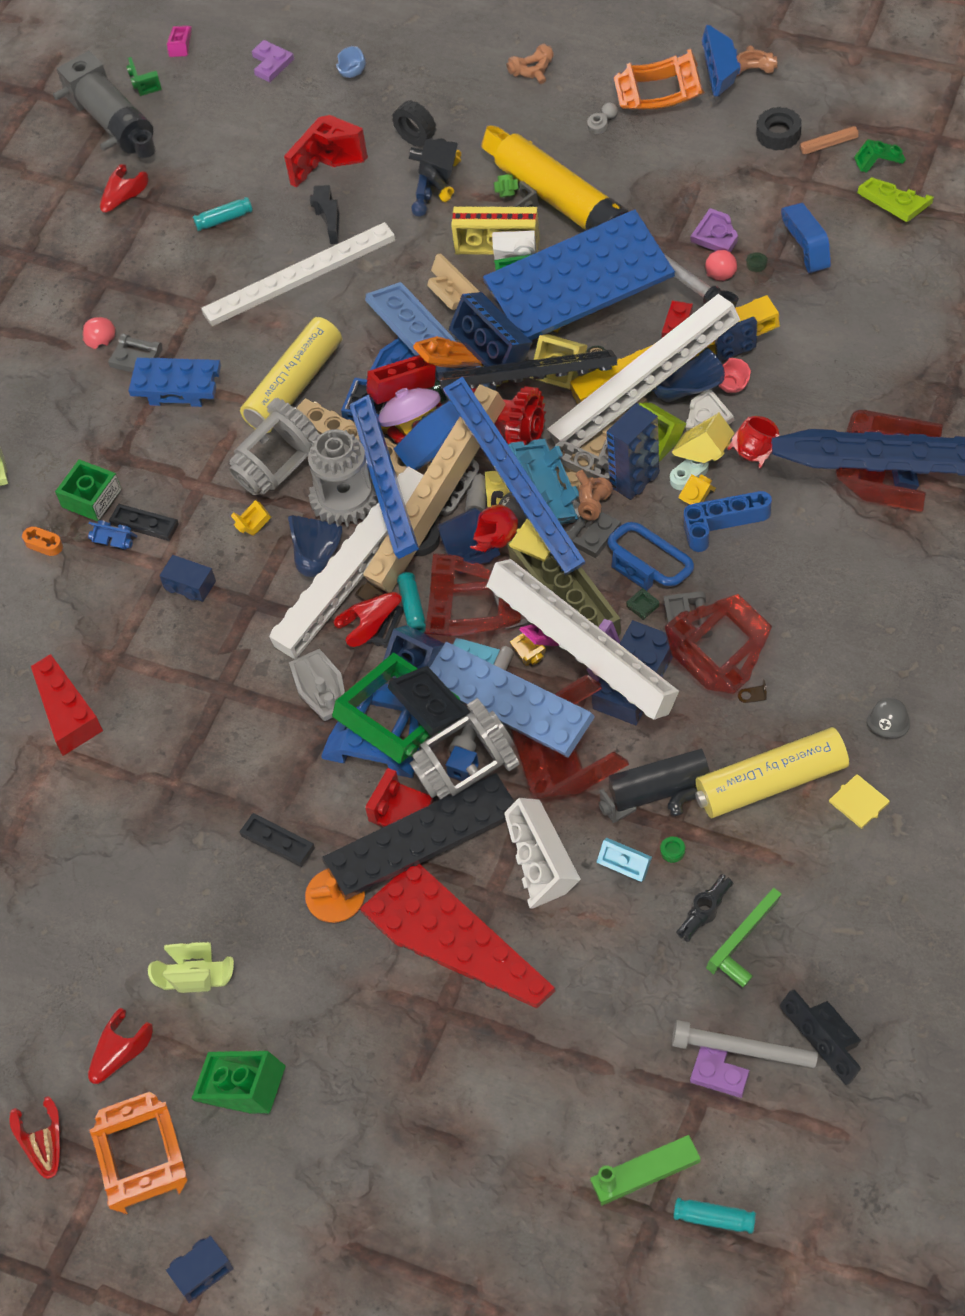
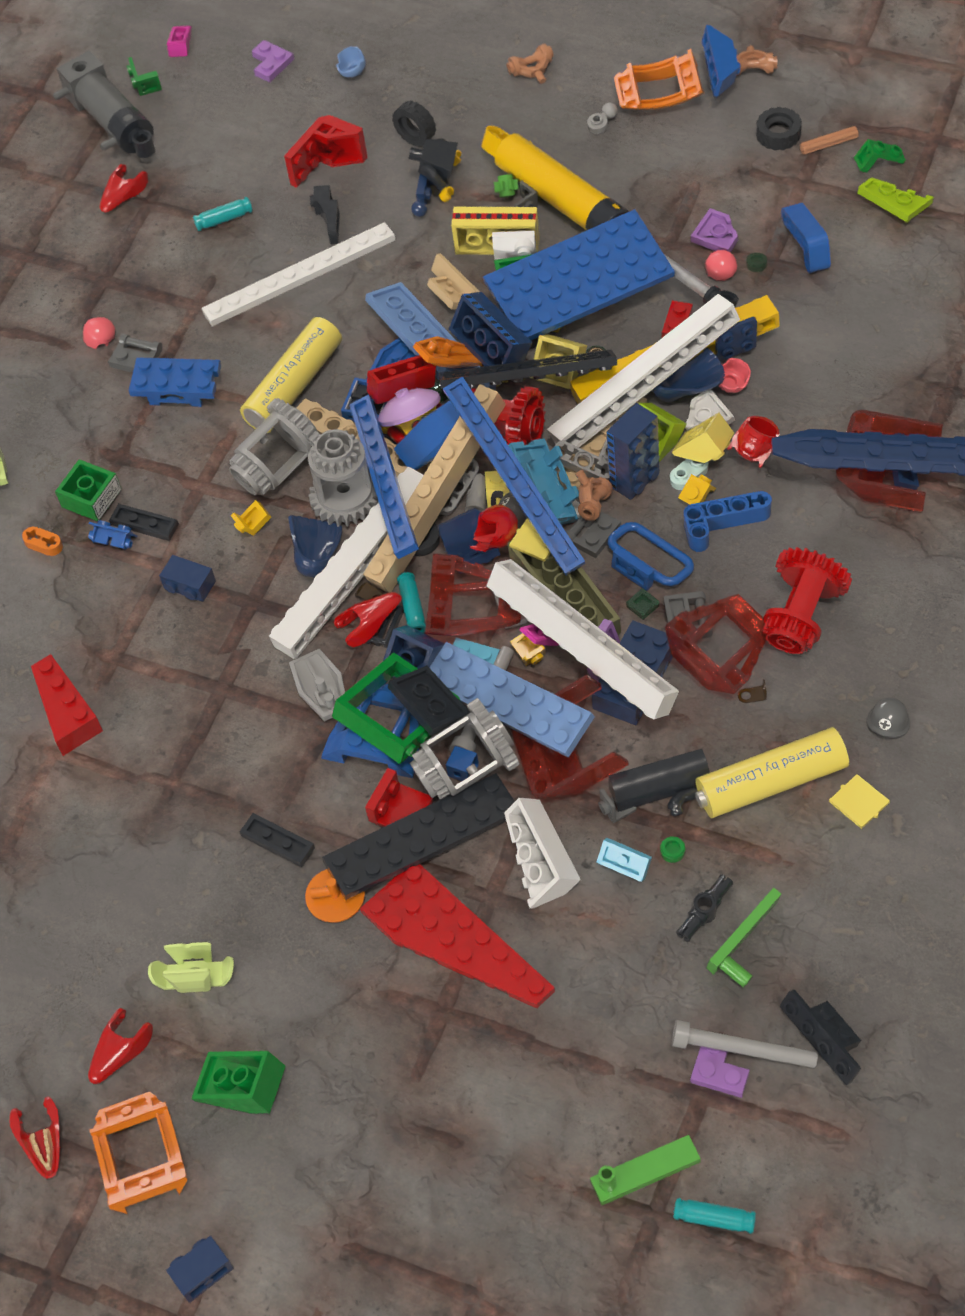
none -> red piece [763,547,852,654]

